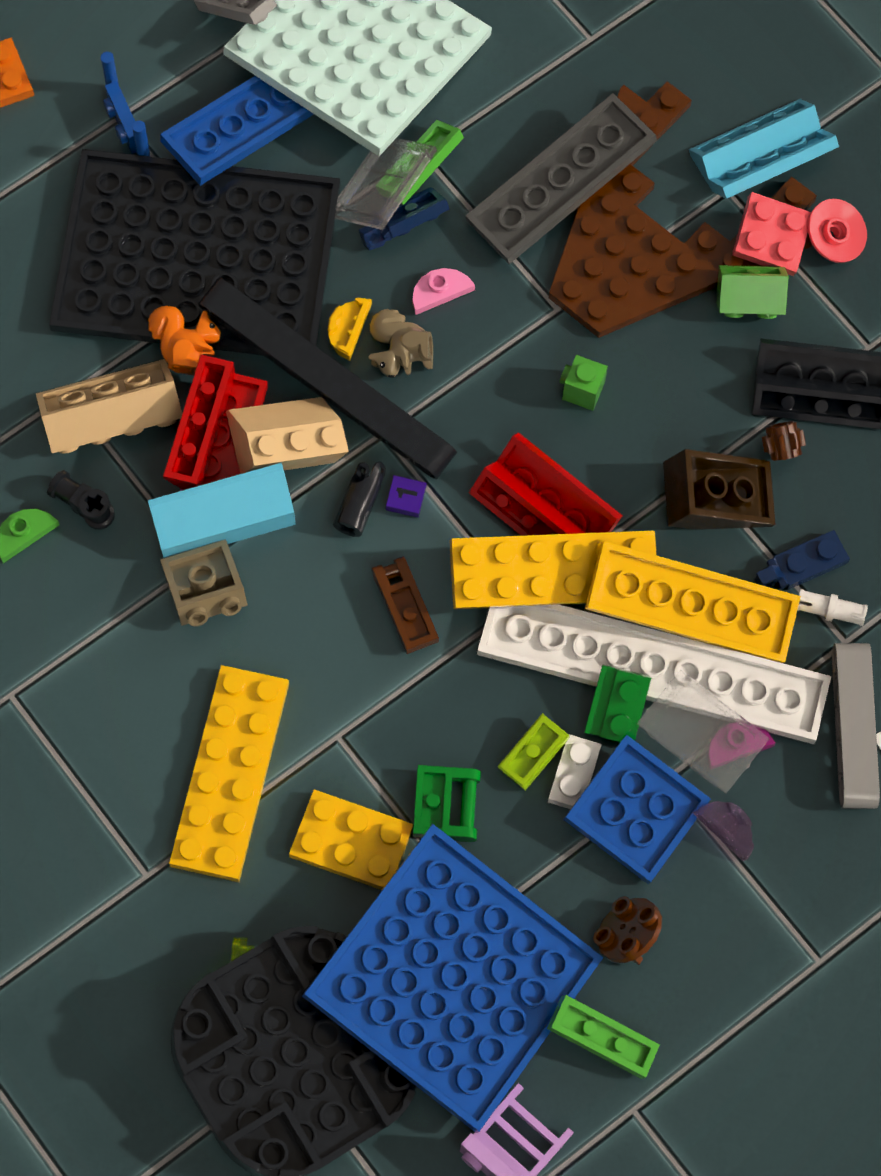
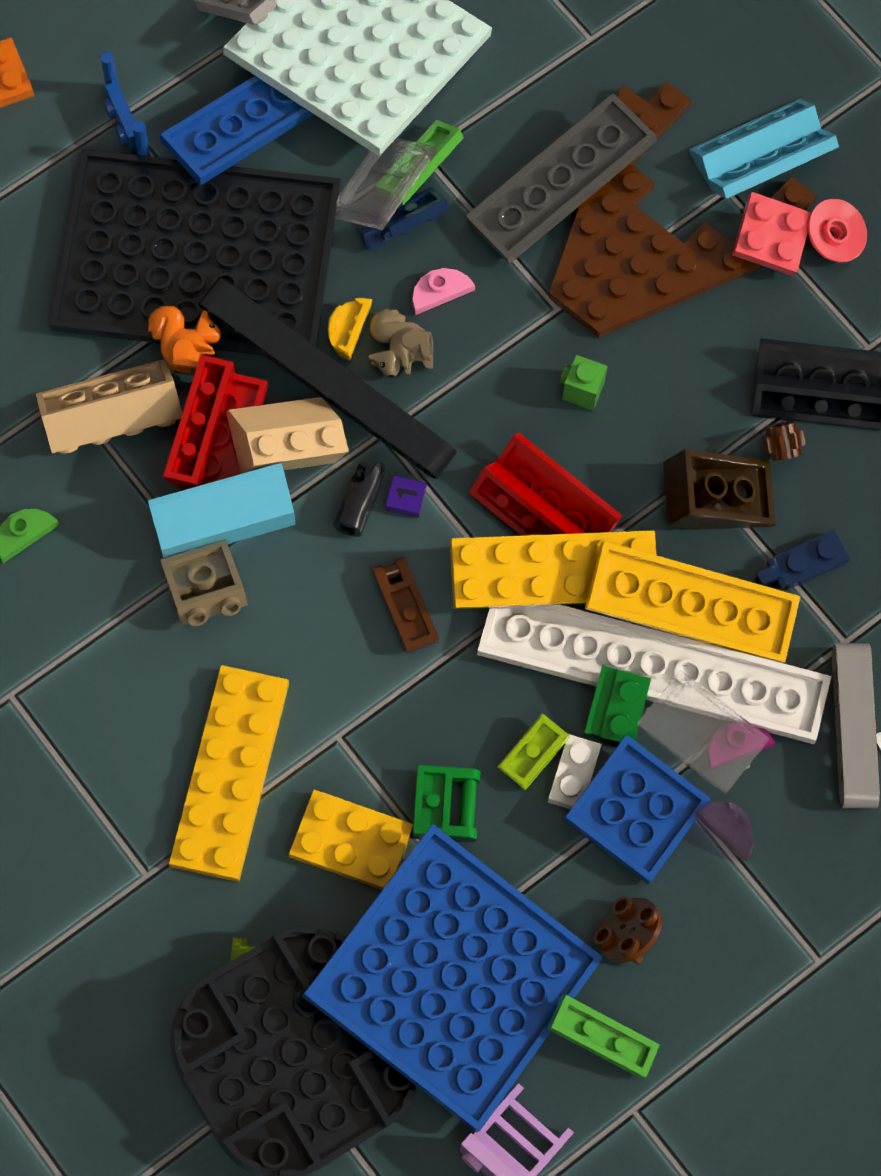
black connector [47,470,115,529] -> none
bright green brick [716,265,789,319] -> none
white pin [797,589,868,626] -> none

